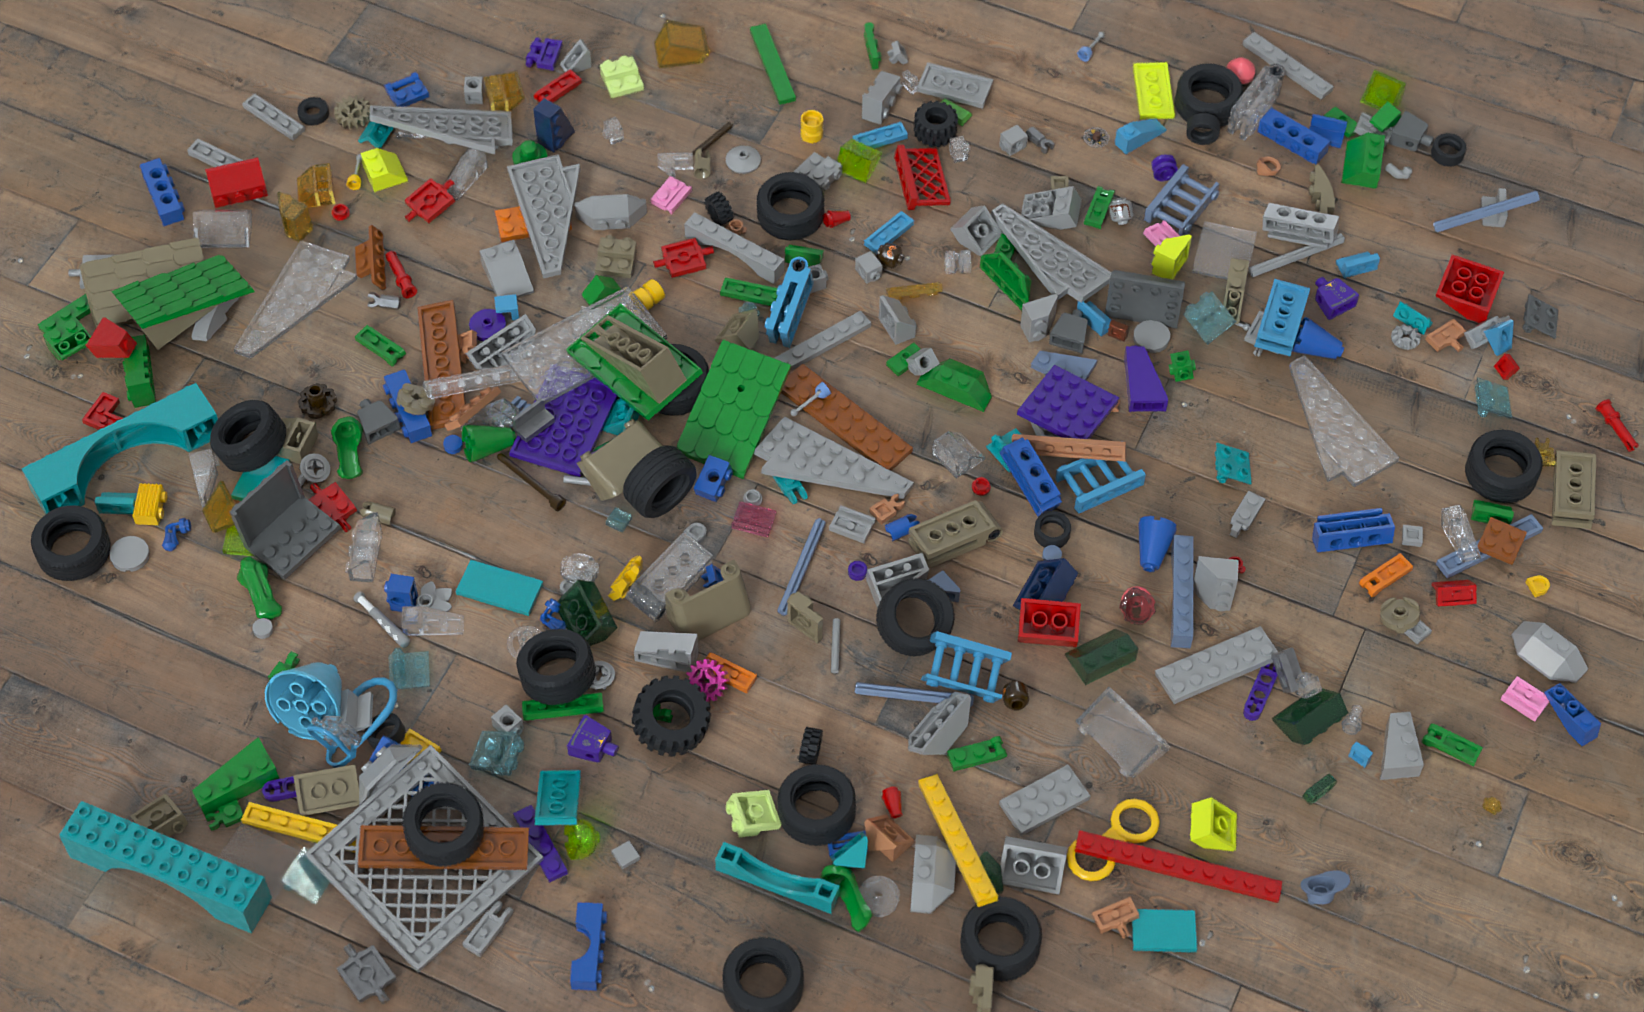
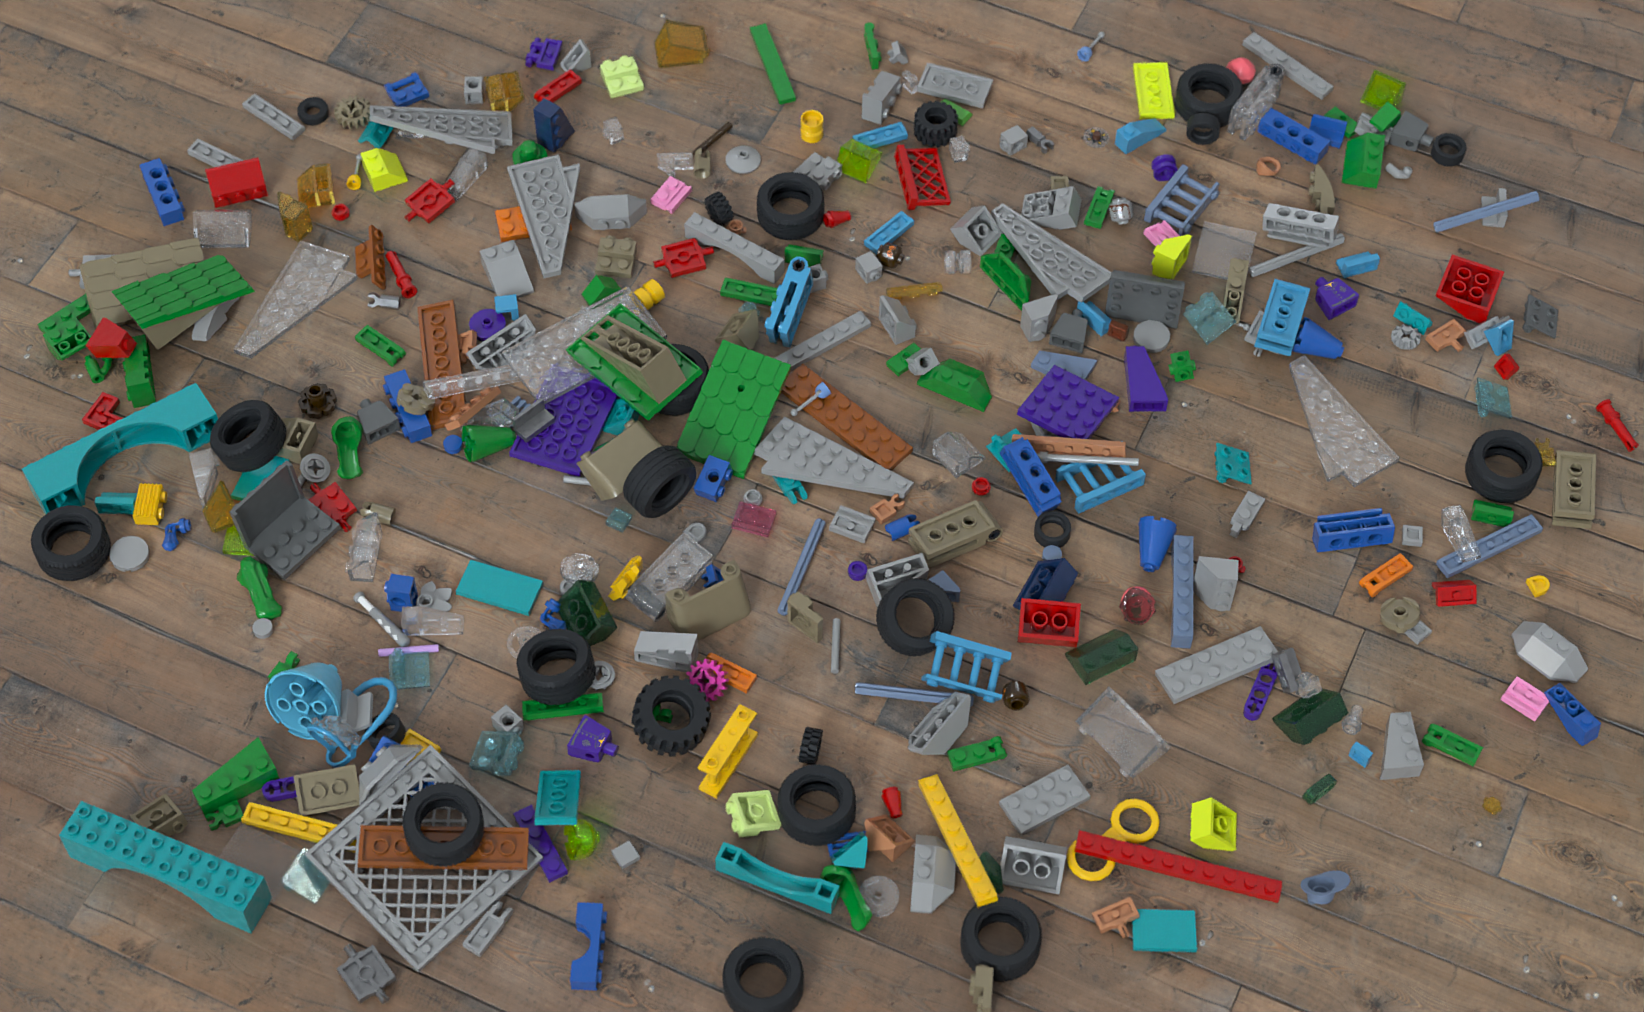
dark brown piece [497,453,566,511] -> none
dark orange plate [1476,517,1527,565] -> none
none -> green plant [84,355,115,383]
none -> lavender bar [378,644,439,657]
none -> yellow fence [698,704,758,799]
none -> light grey bar [1036,451,1139,466]

